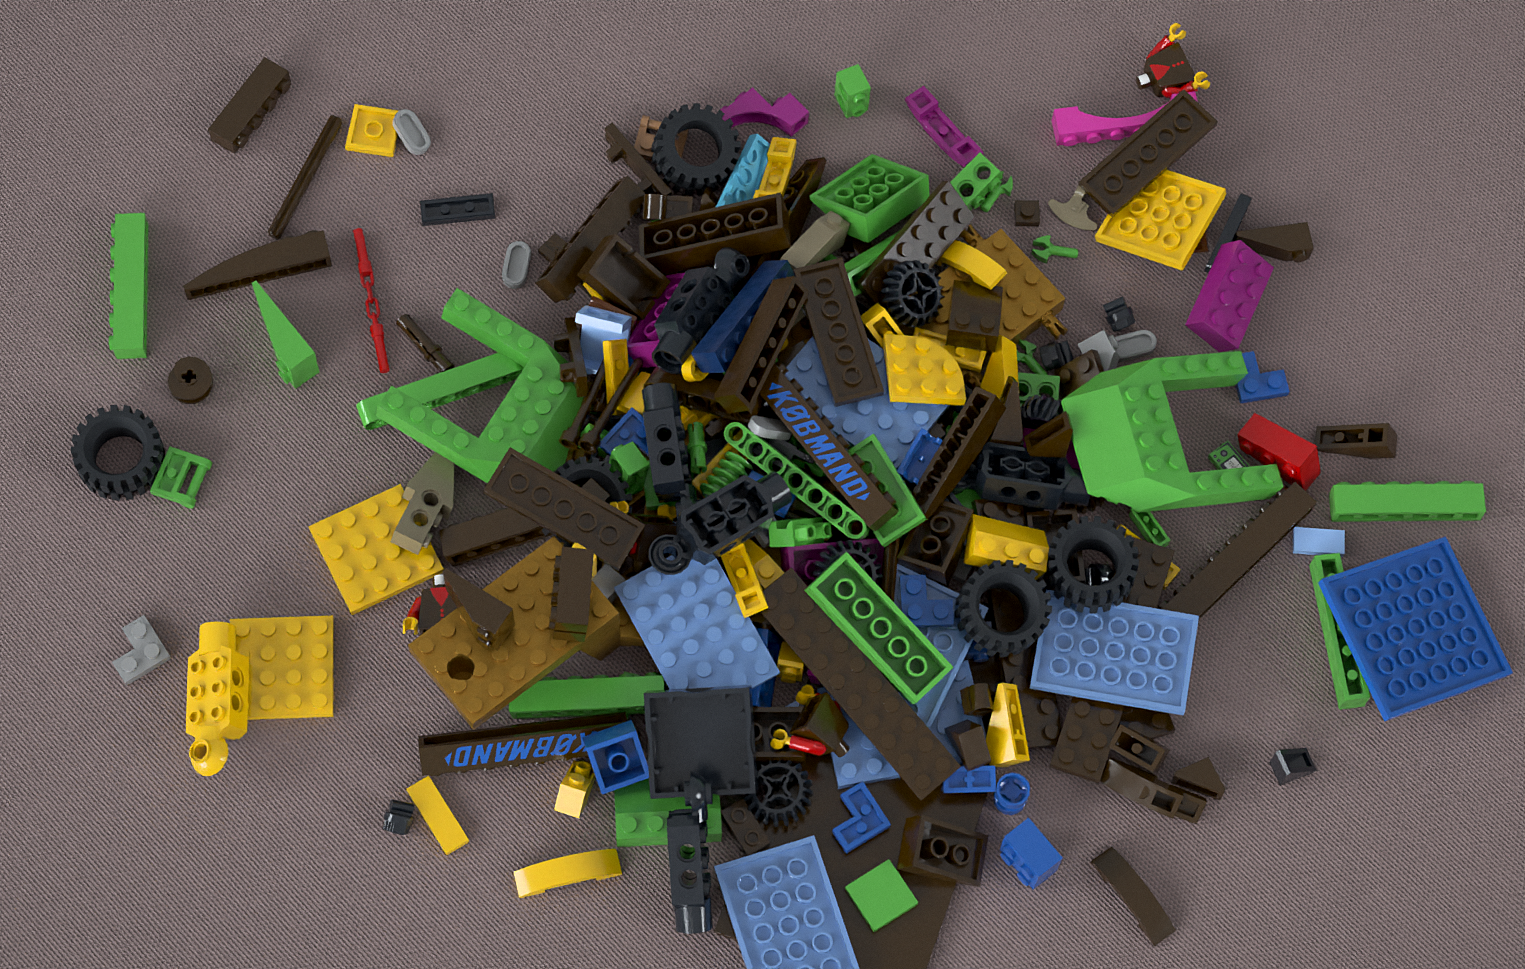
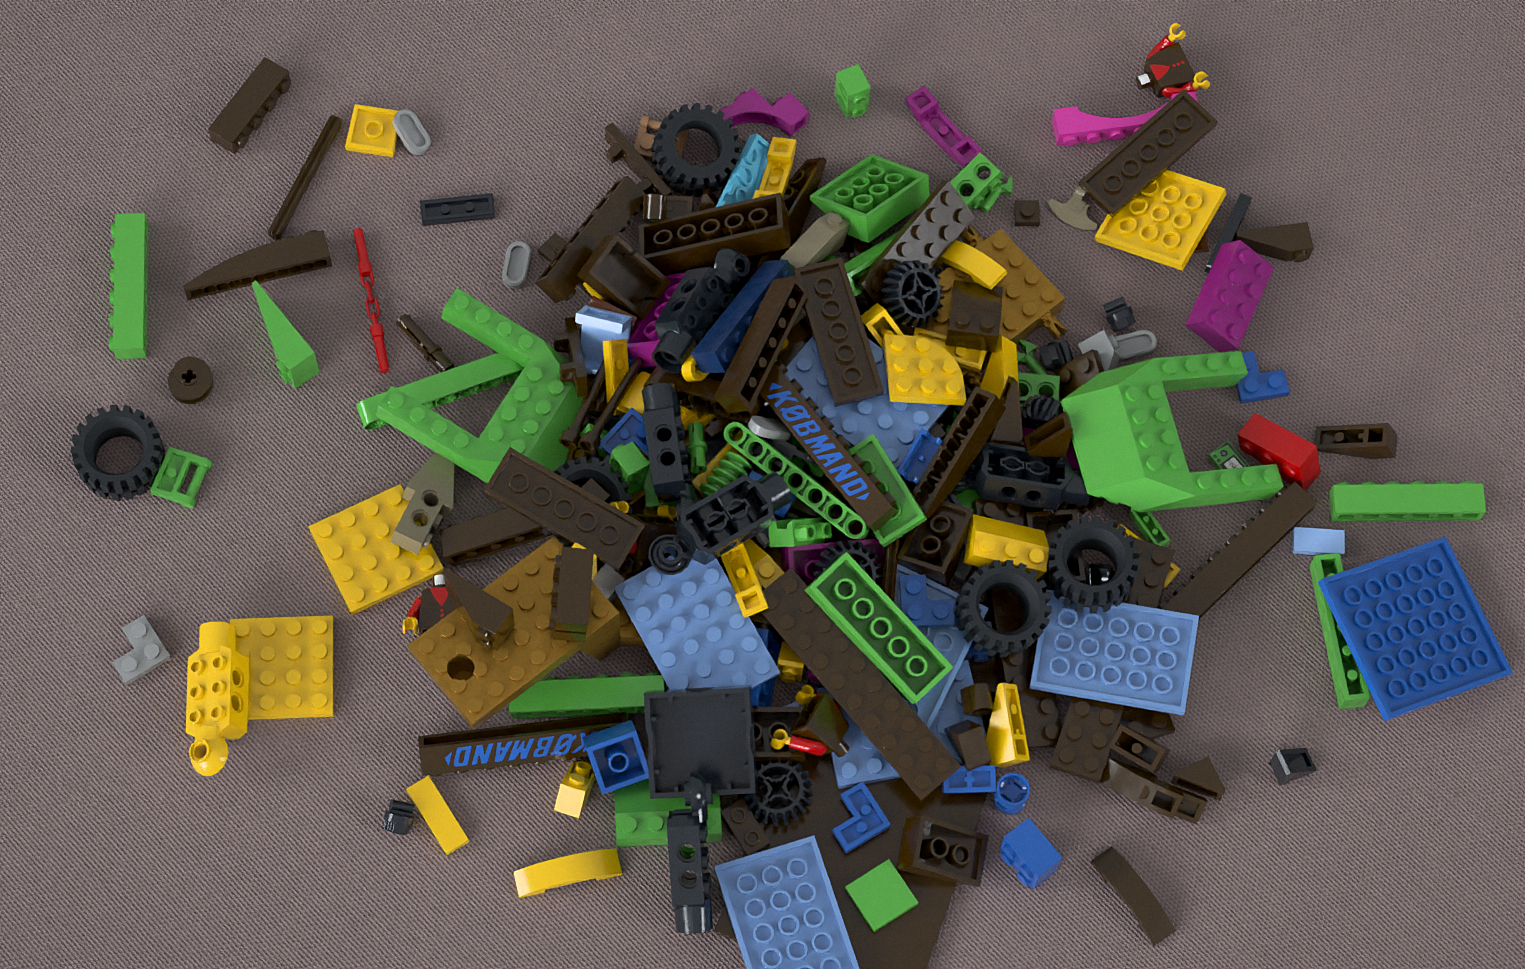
bright green bar [1031,235,1079,263] -> none

